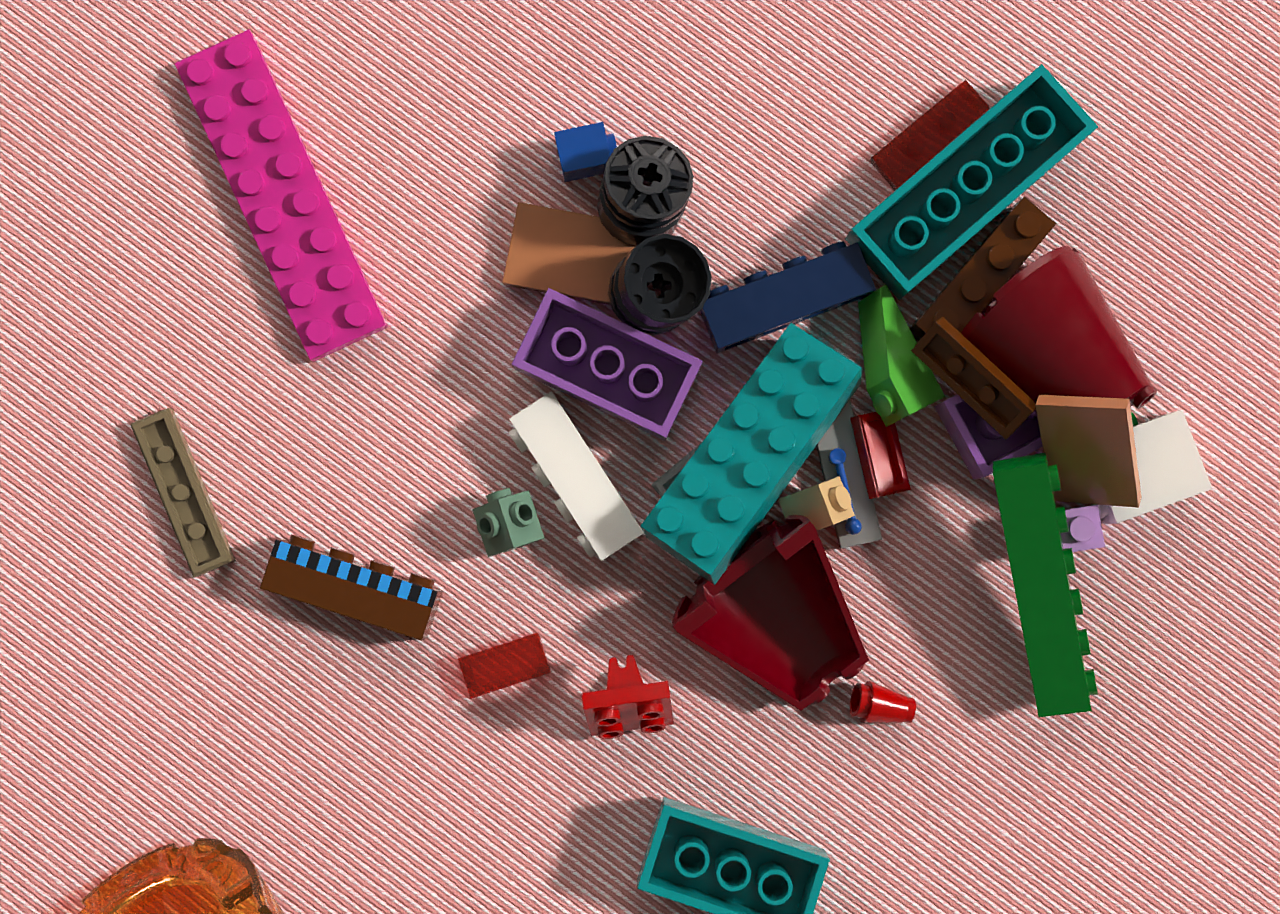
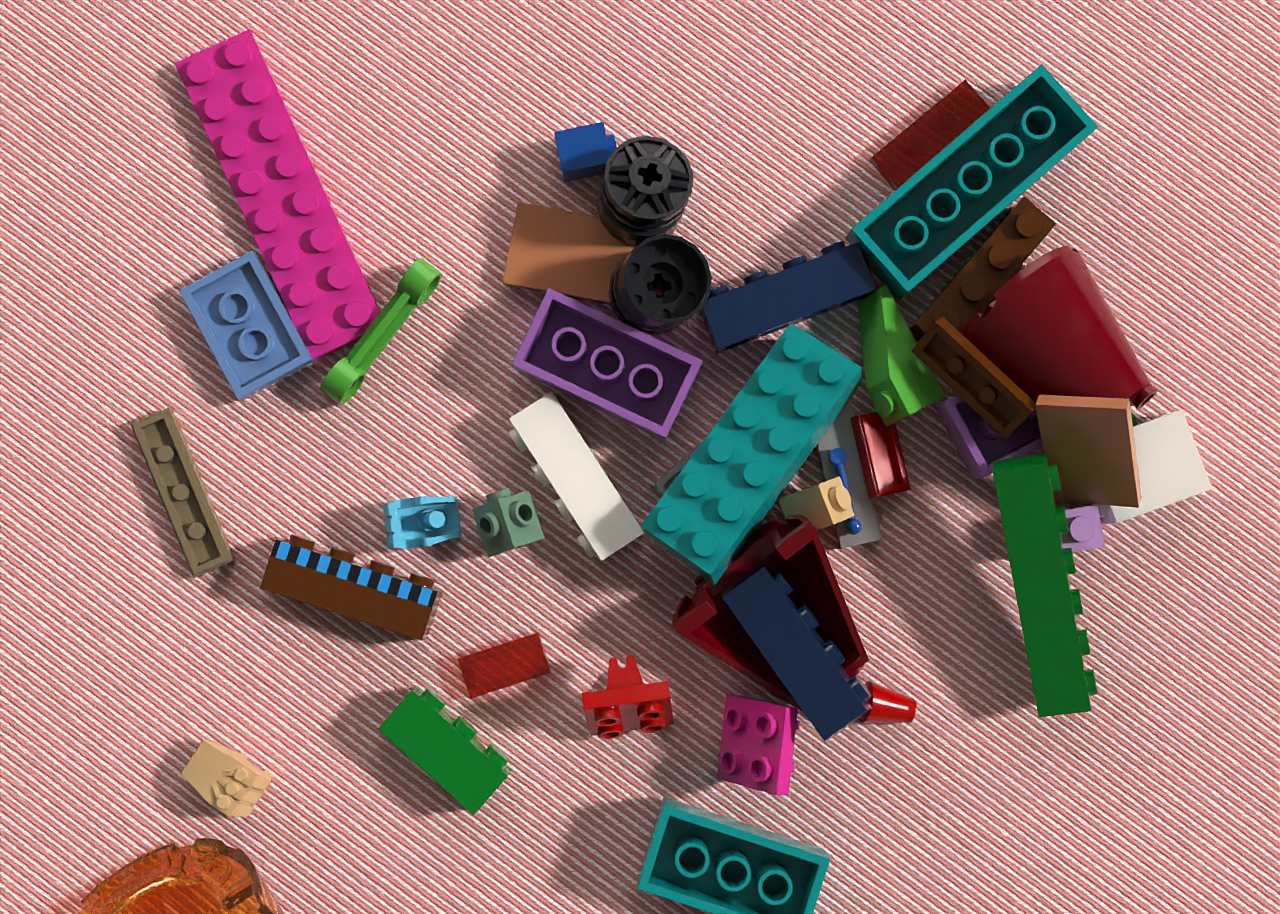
none -> medium blue plate [179,250,315,401]
none -> tan hand [181,739,274,817]
none -> bright green piece [320,258,443,405]
none -> green brick [378,687,511,815]
none -> medium azure hand [382,496,462,550]
none -> dark pink plate [717,694,800,795]
none -> dark blue brick [723,567,872,741]

